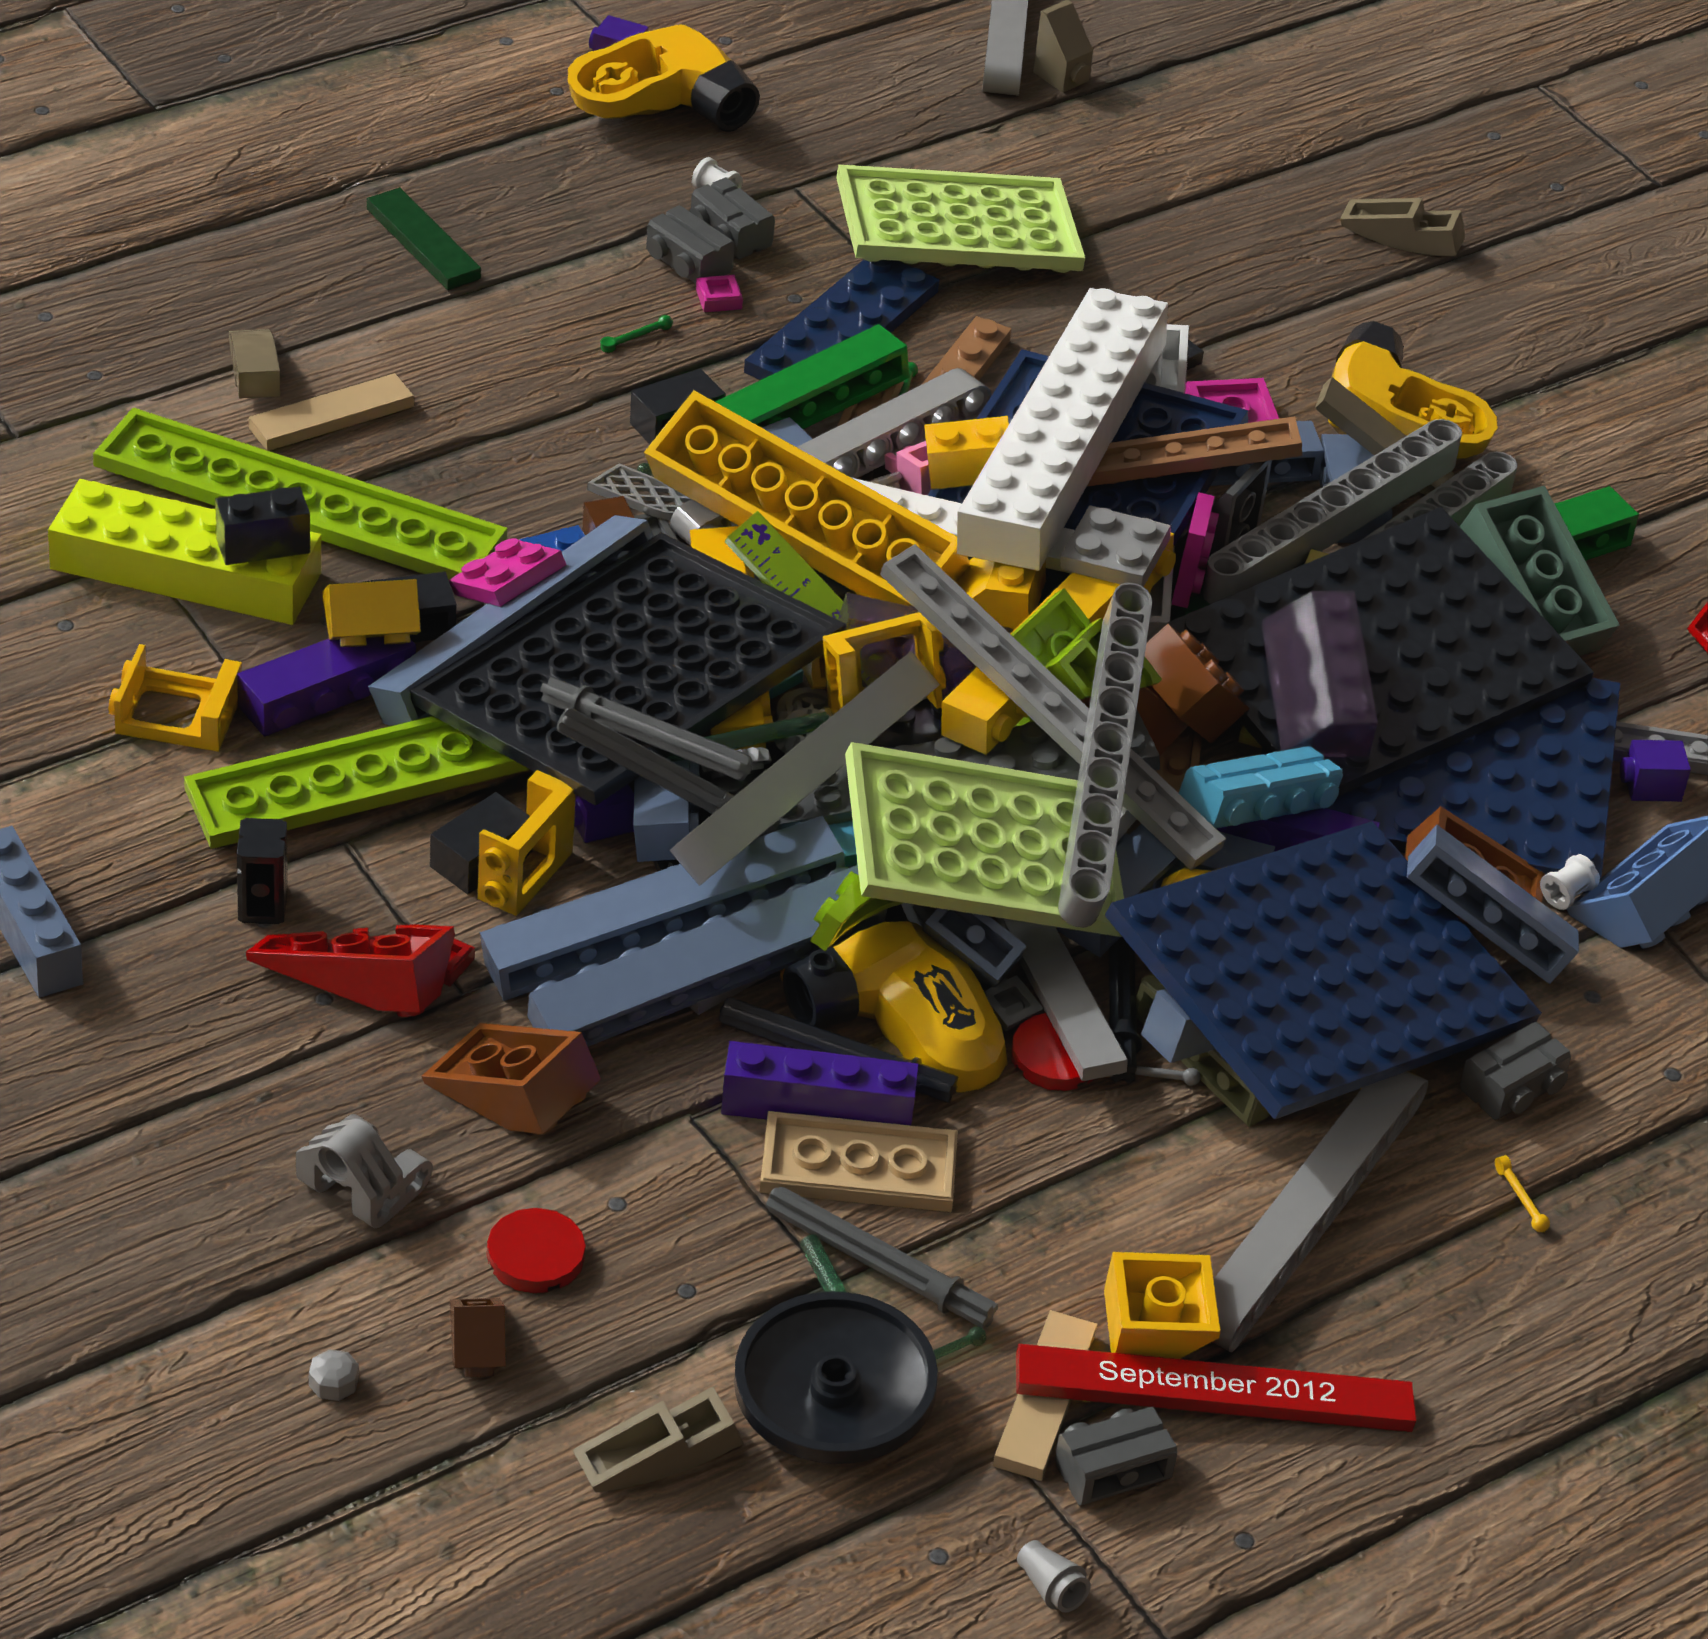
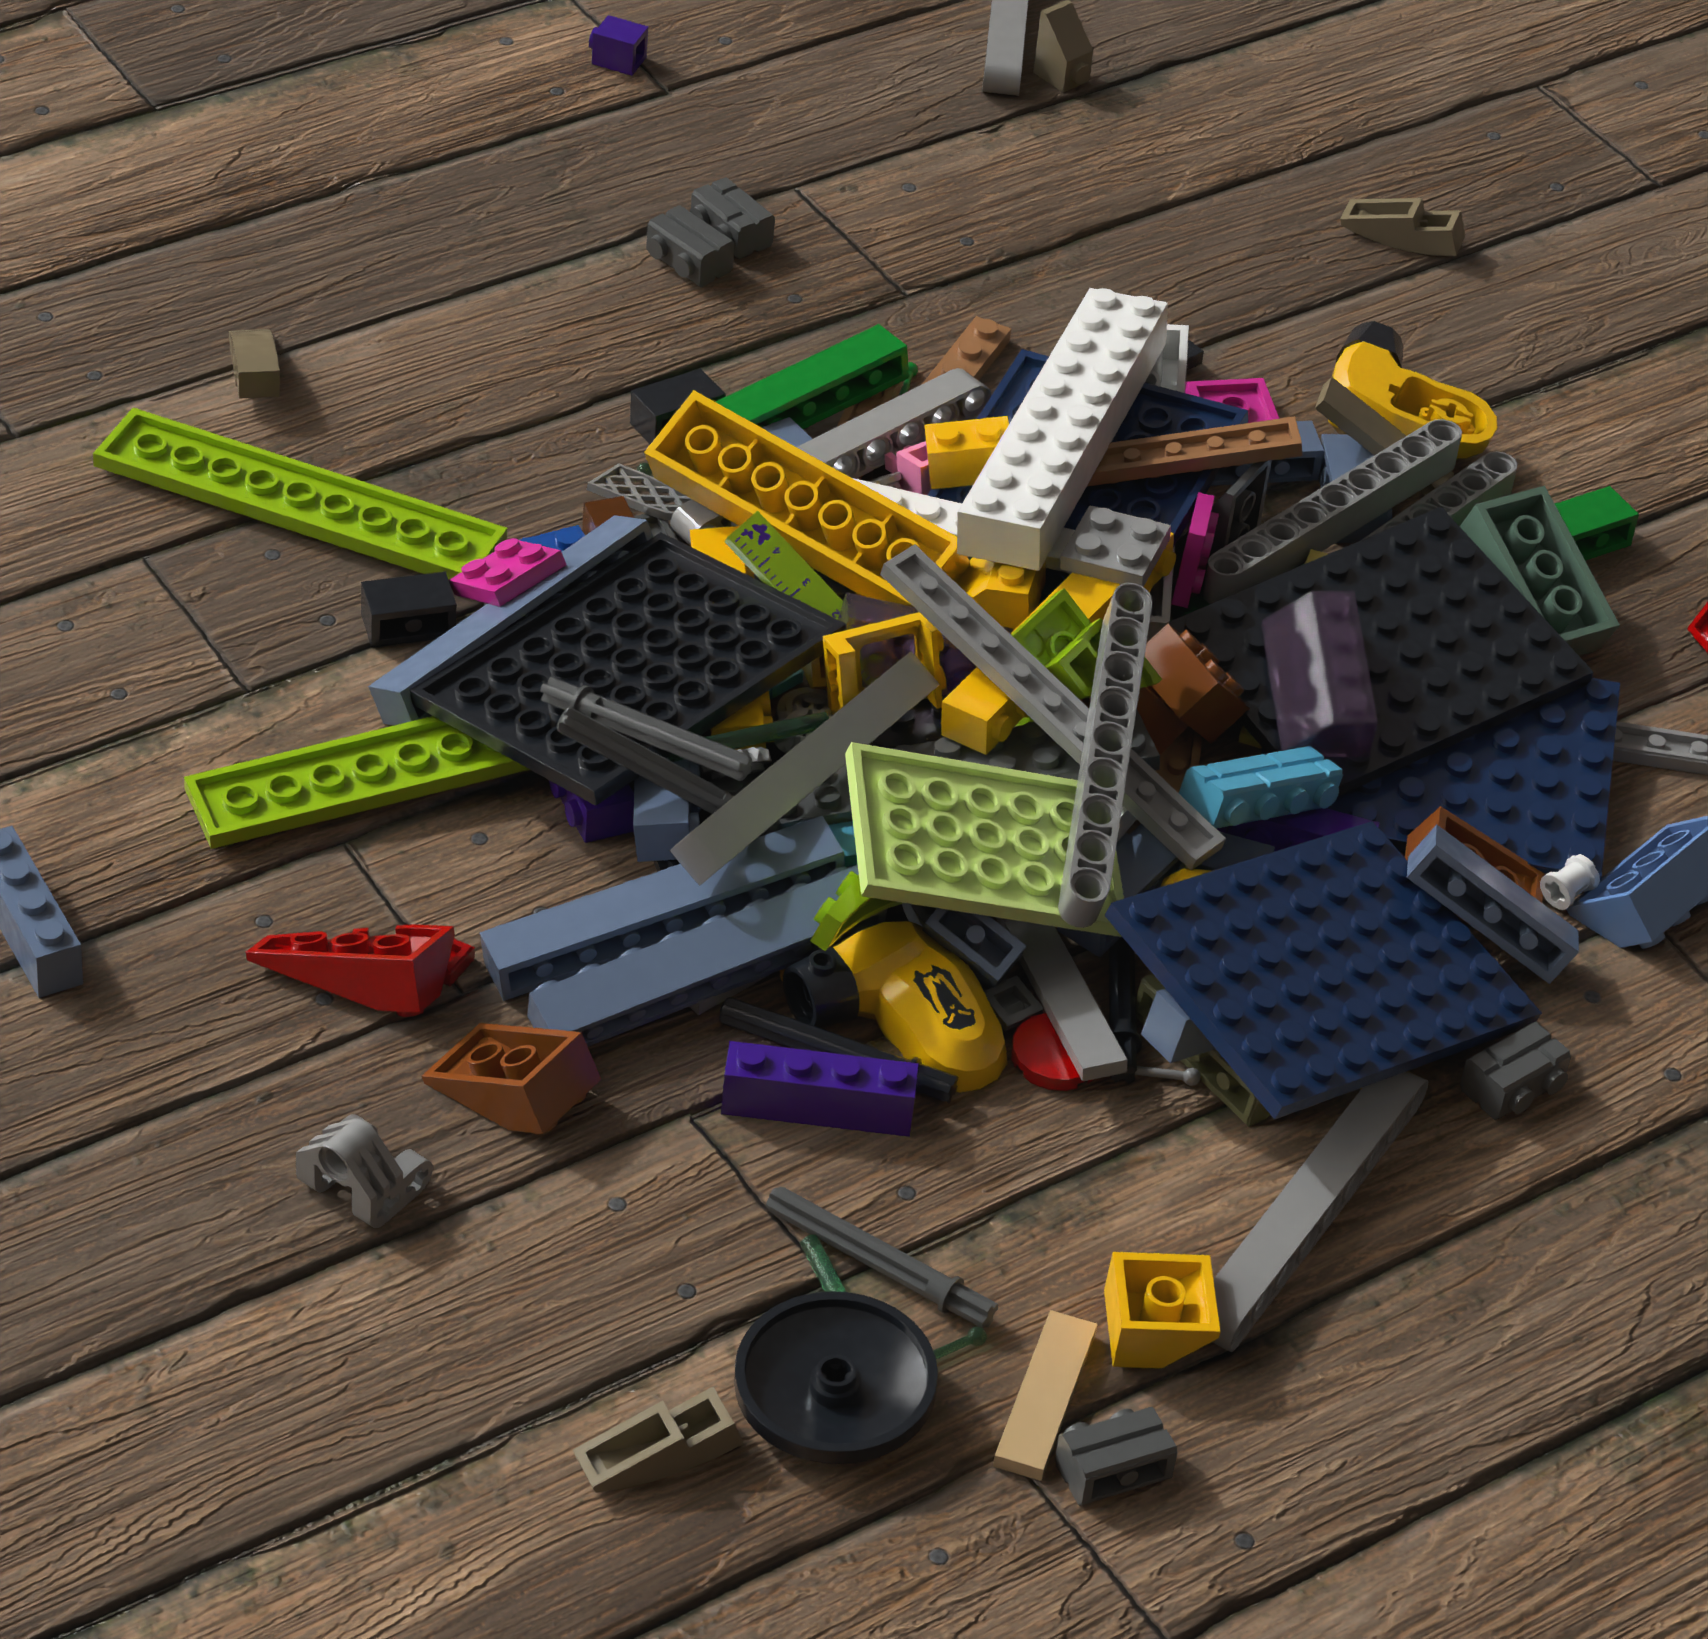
neon yellow brick [48,479,321,625] -> none
yellow window [108,644,242,752] -> none
black brick [215,487,310,565] -> none
dark purple brick [237,637,416,737] -> none
black brick [237,818,288,924] -> none
tan tile [249,373,414,451] -> none
light grey tile [309,1349,359,1401] -> none
yellow slope [322,579,421,647] -> none
dark green tile [367,187,481,290] -> none
black brick [430,792,533,895] -> none
reddish brown slope [450,1298,506,1377] -> none
yellow window [477,770,576,916] -> none
red tile [486,1208,586,1293] -> none
yellow piece [568,24,760,132] -> none
green hinge [600,315,673,353] -> none
white bush [692,157,743,189] -> none
dark pink tile [696,275,743,312] -> none
dark blue plate [744,259,940,380] -> none
tan tile [759,1111,958,1212] -> none
yellowish green plate [836,164,1085,273] -> none
red tile [1016,1344,1416,1432] -> none
light grey cone [1017,1540,1091,1613] -> none
yellow hinge [1495,1155,1550,1233] -> none
dark purple brick [1620,740,1691,802] -> none

